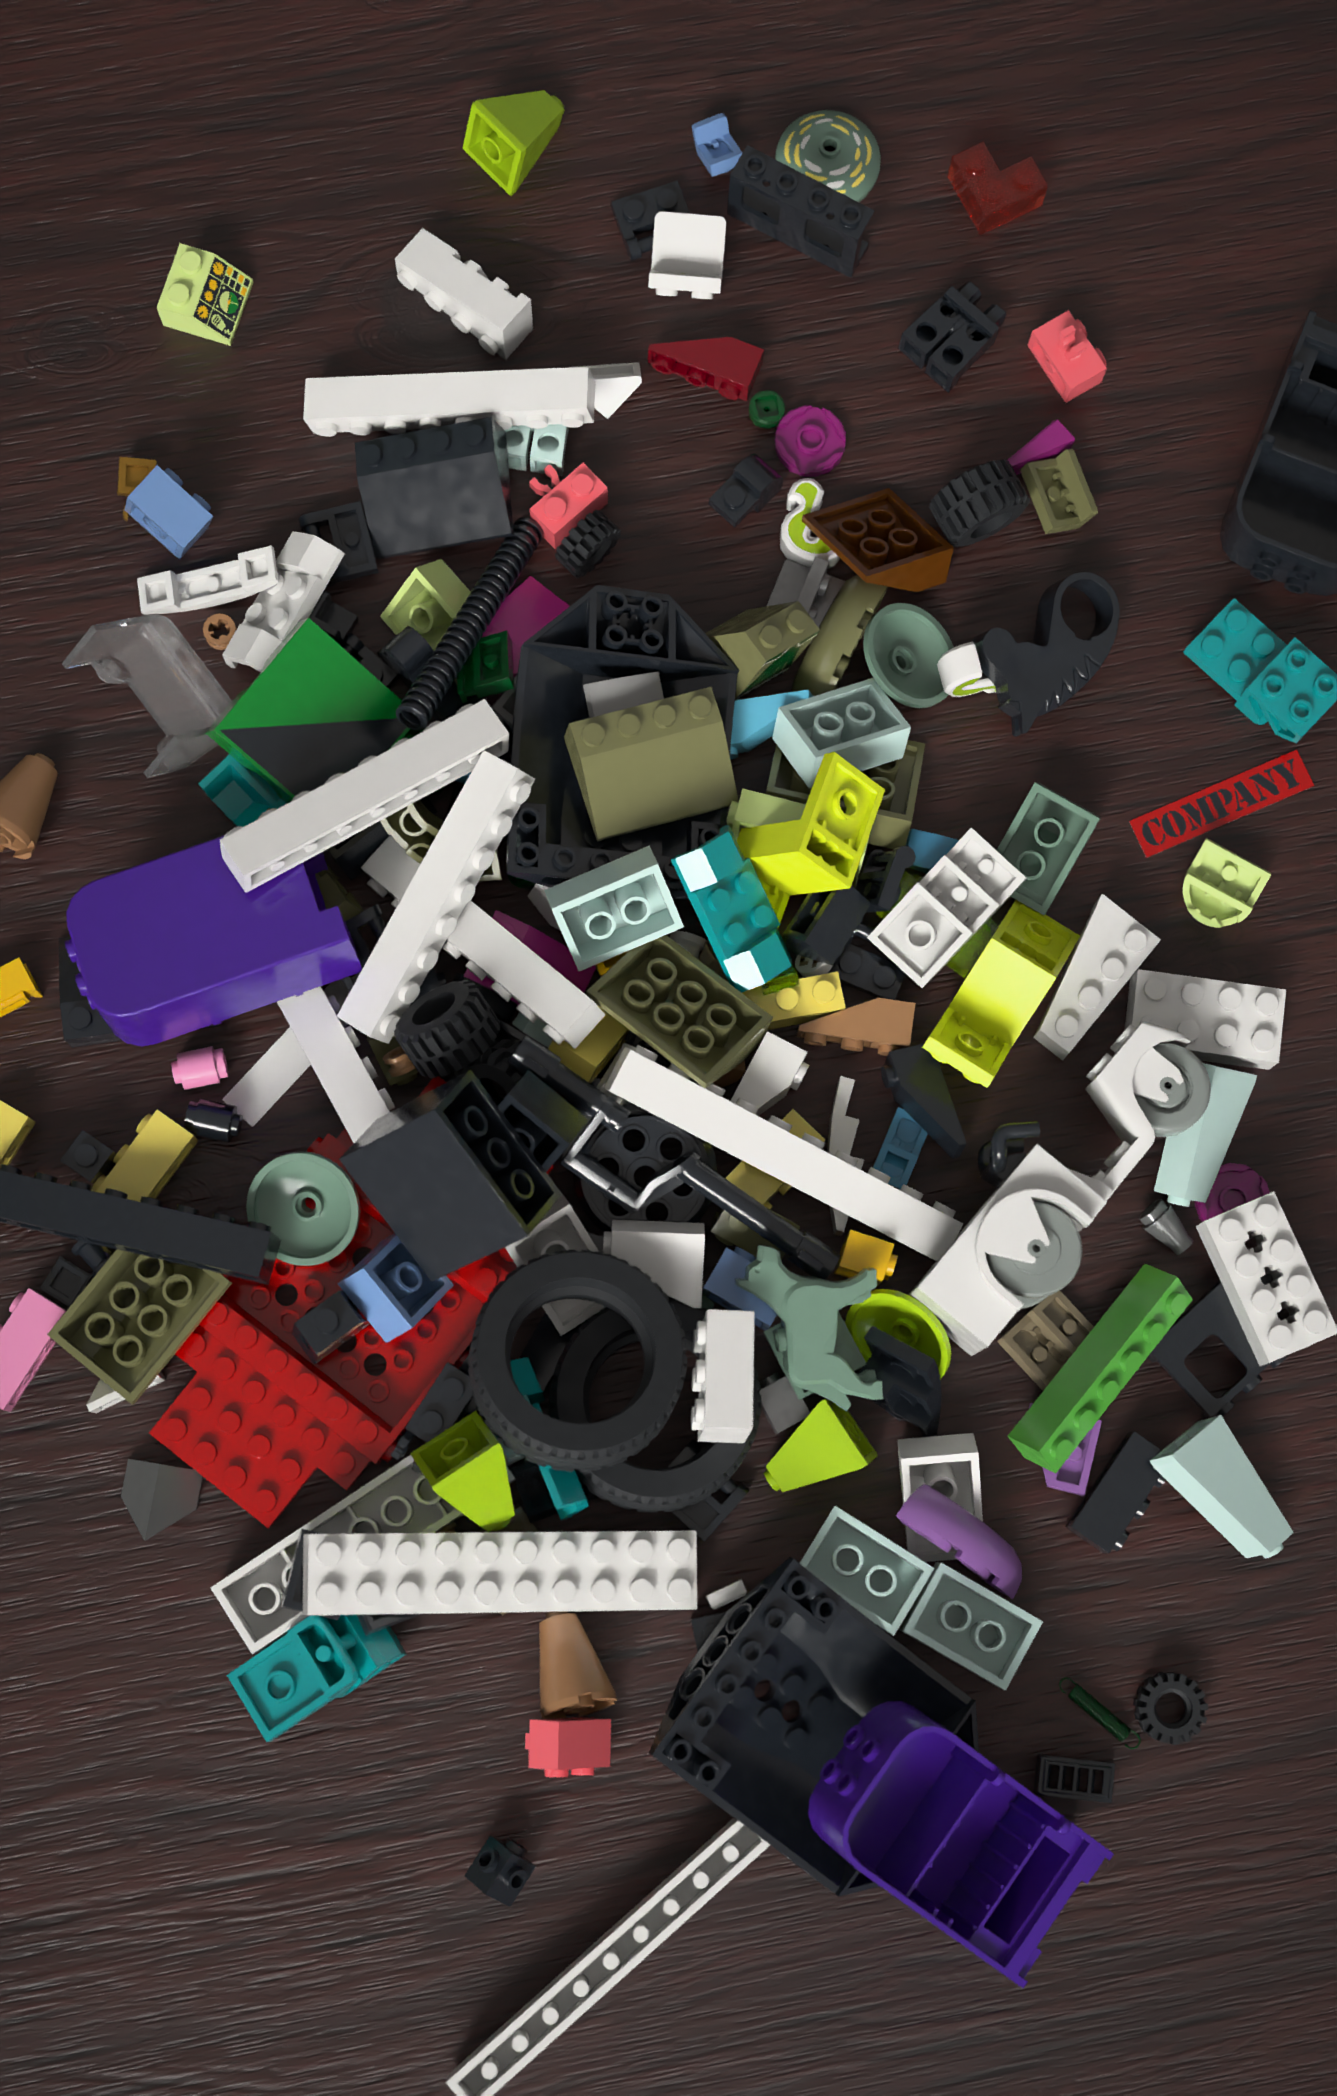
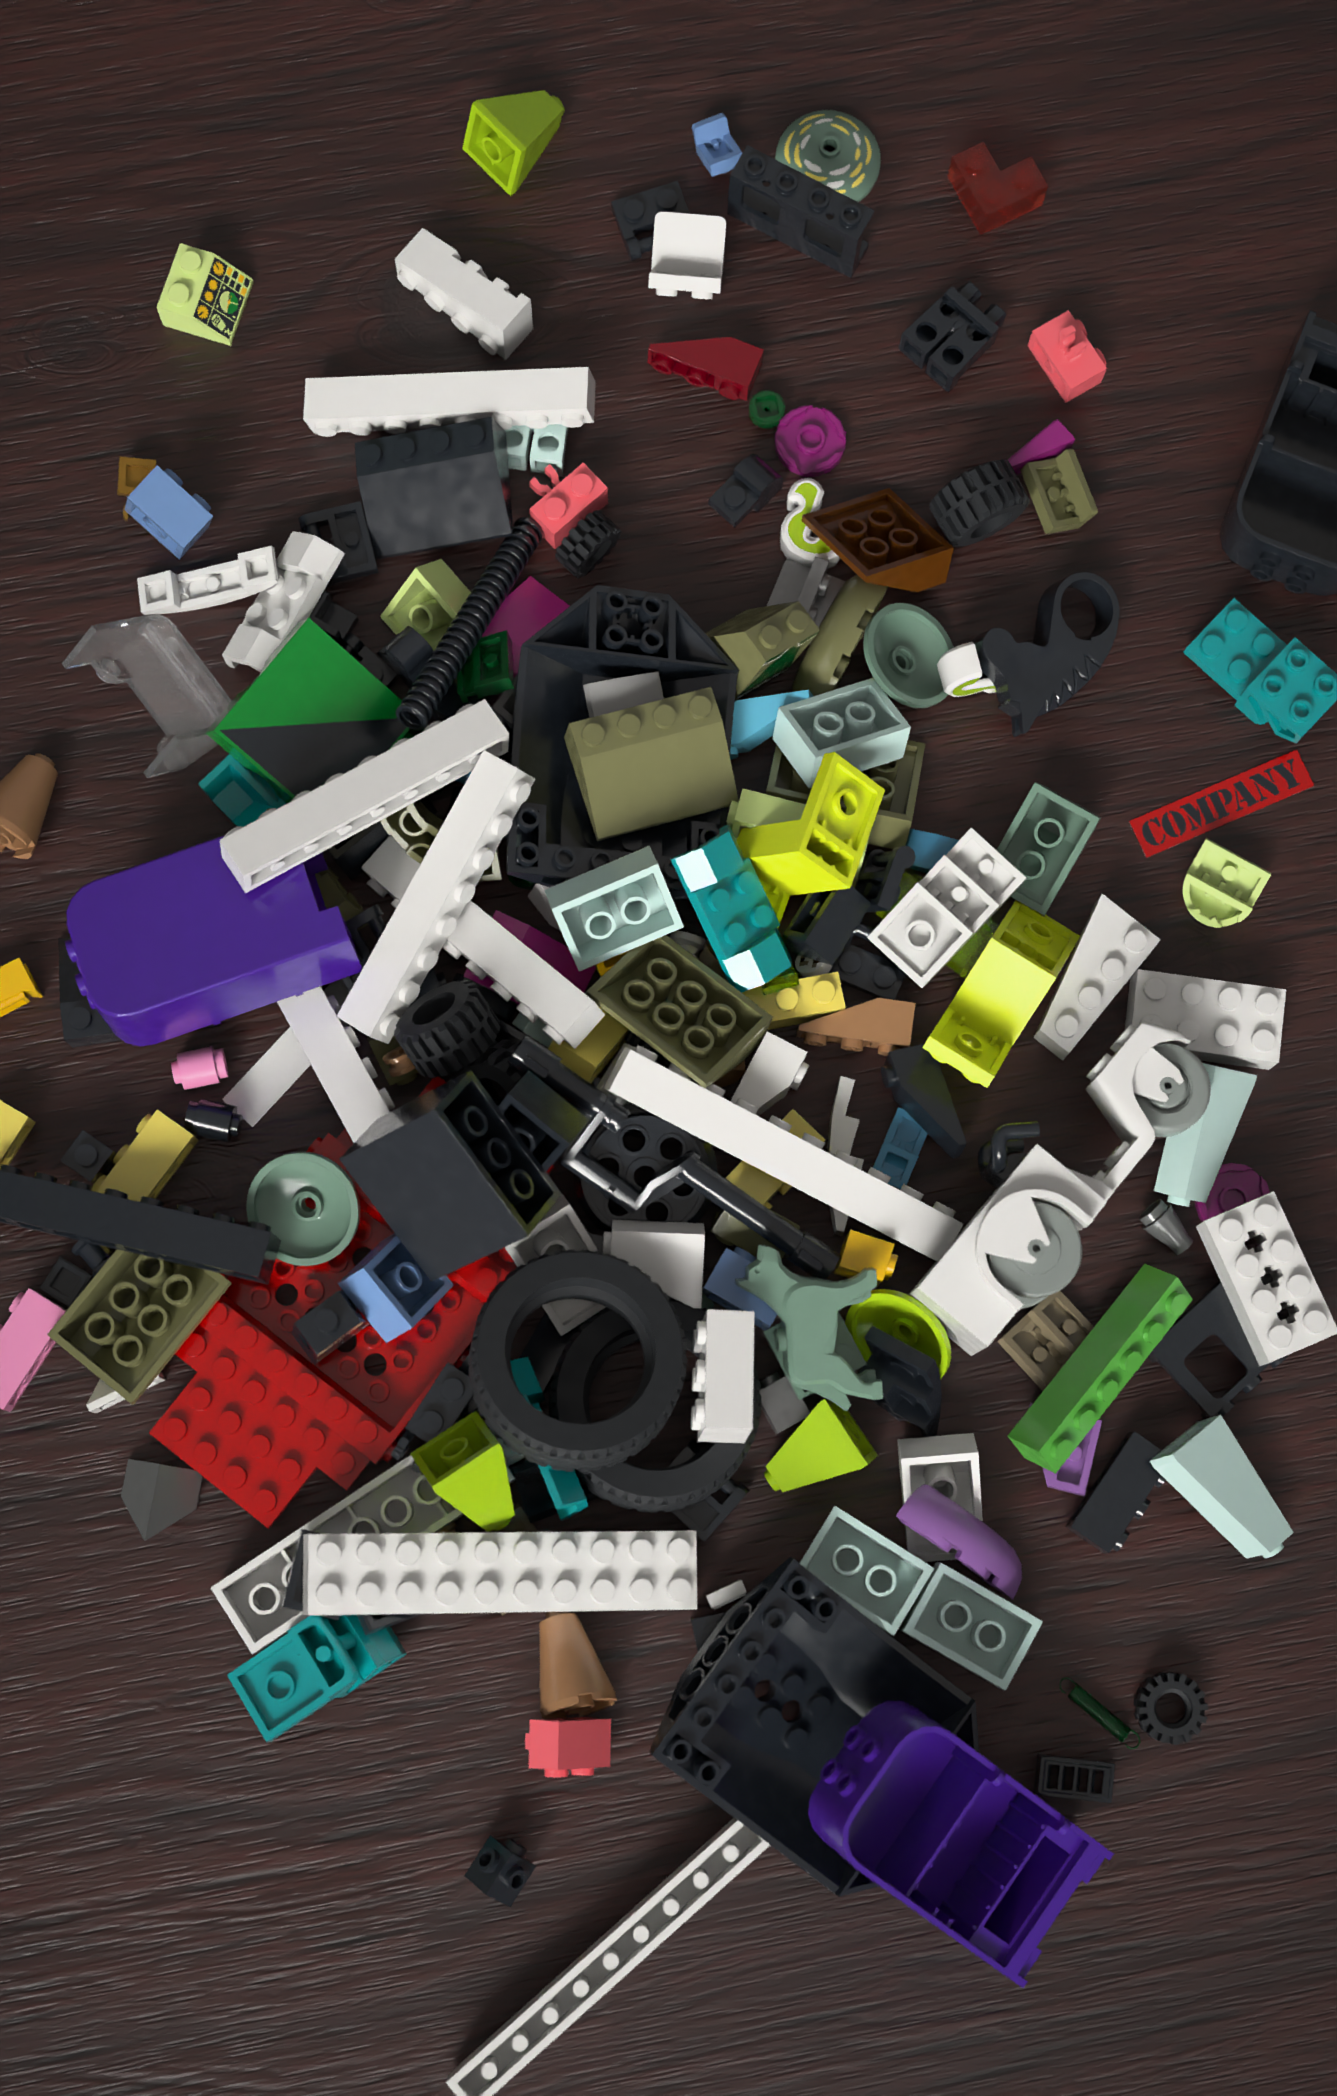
medium nougat bush [203,613,237,650] -> none
white slope [568,362,642,419] -> none

